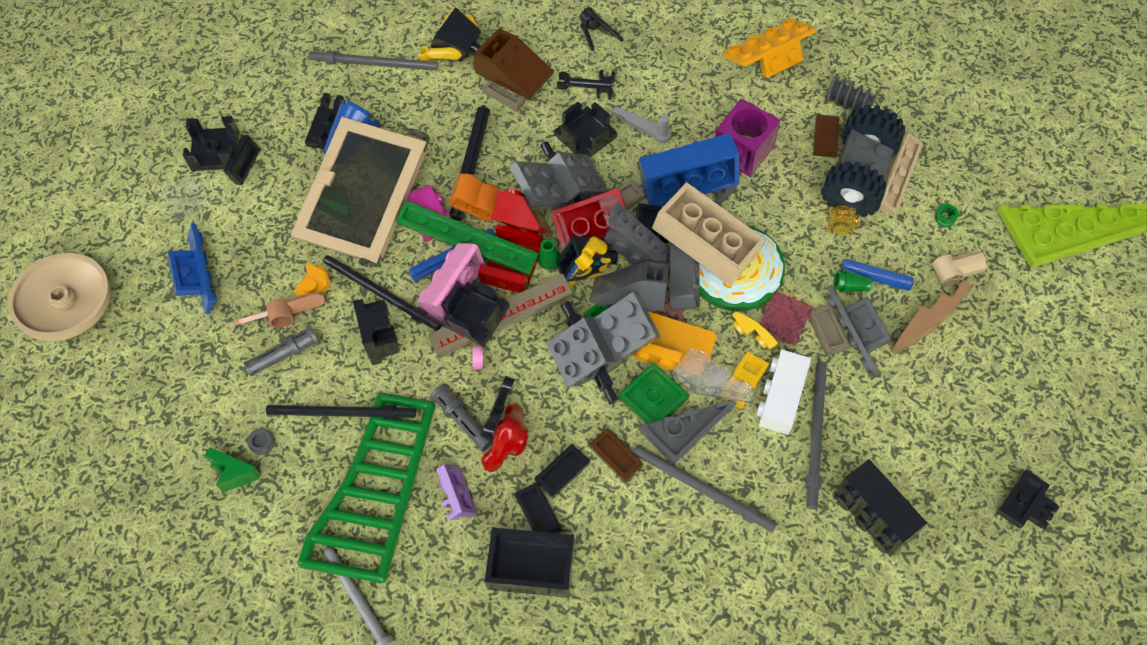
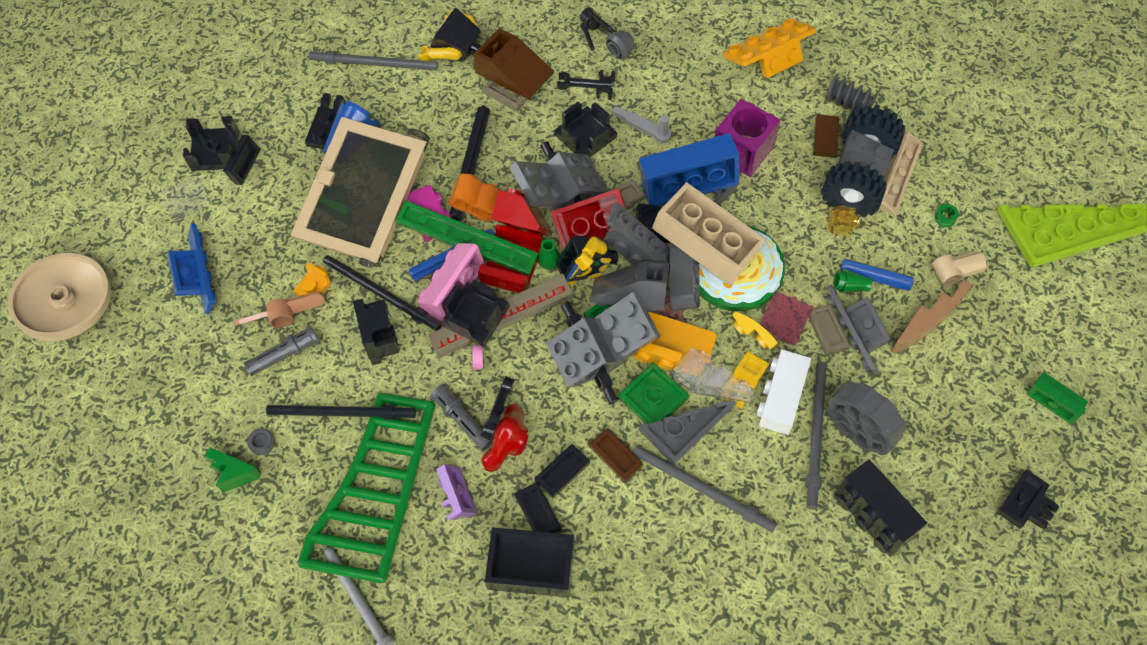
none -> dark grey cone [606,31,634,60]
none -> dark grey connector [826,380,907,456]
none -> green panel [1026,372,1088,425]

